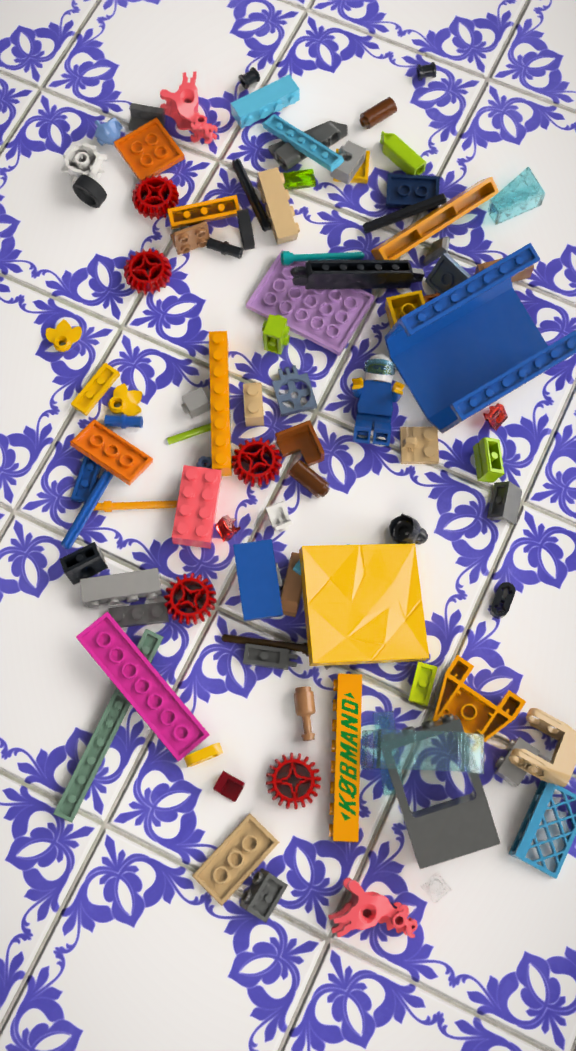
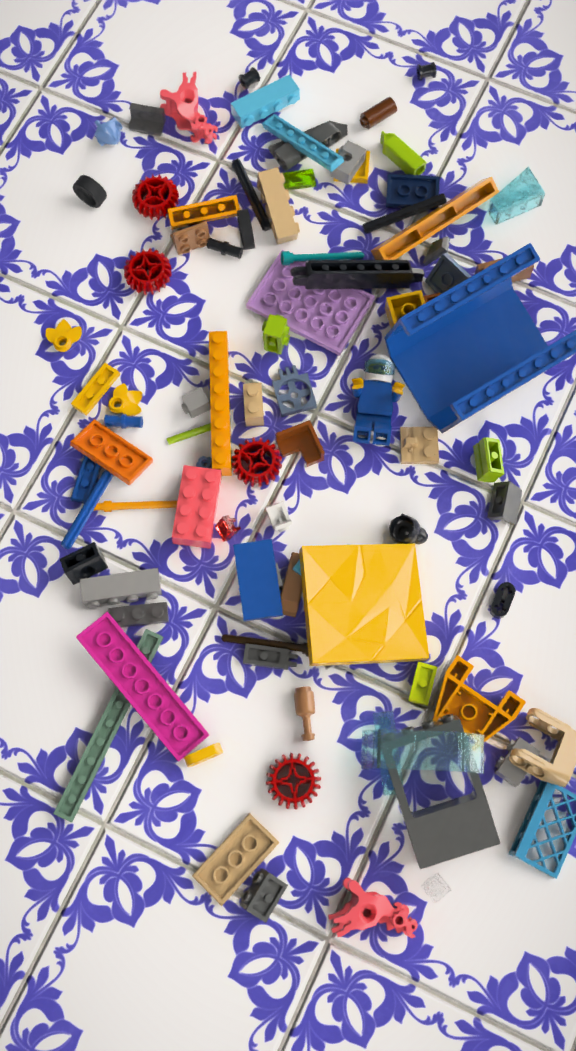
white brick [60,143,107,183] -> none
orange plate [113,117,185,181] -> none
red gear [164,573,217,626] -> none
dark red panel [213,771,246,802] -> none
reddish brown brick [289,460,330,498] -> none
light orange brick [329,674,362,843] -> none
clear red tile [483,403,508,430] -> none

